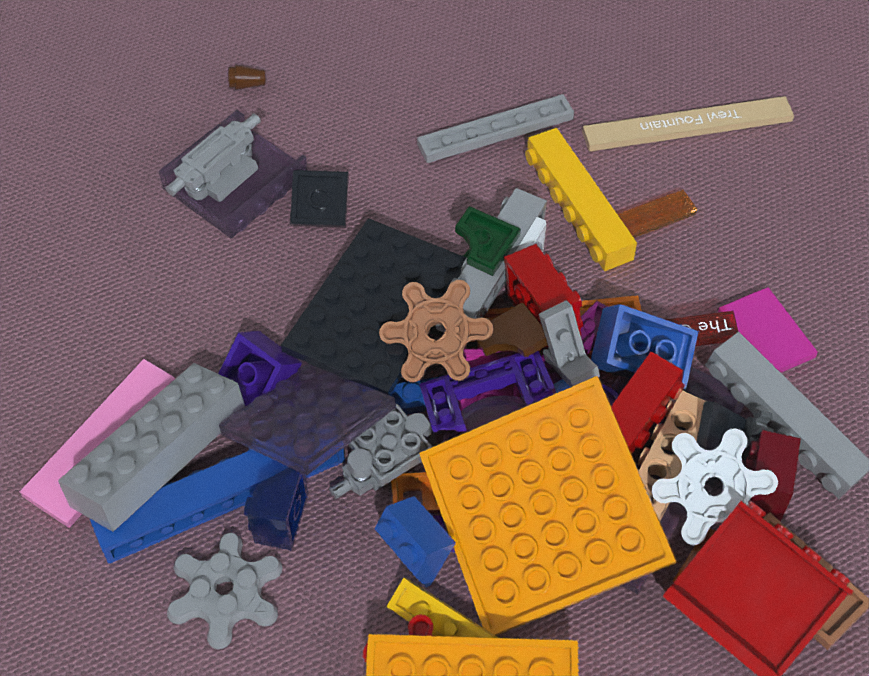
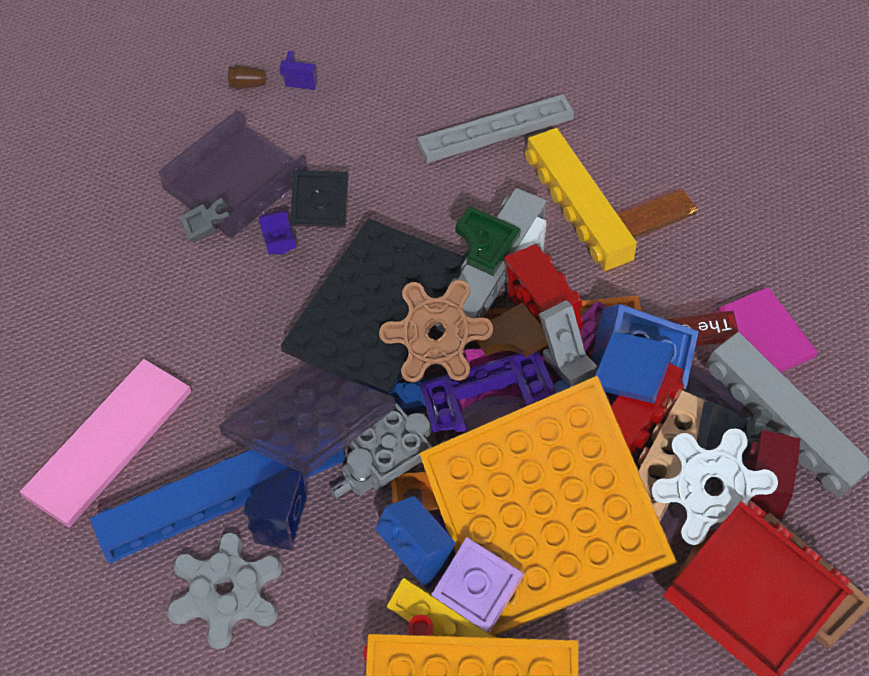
light grey brick [58,363,246,532] -> none
light grey piece [165,113,261,202] -> none
dark purple slope [218,331,302,416] -> none
tan tile [582,96,794,152] -> none
none -> dark grey plate [179,198,233,243]
none -> dark purple bracket [259,210,296,255]
none -> dark purple bracket [280,51,317,90]
none -> lavender plate [431,537,525,633]
none -> blue tile [595,331,674,403]

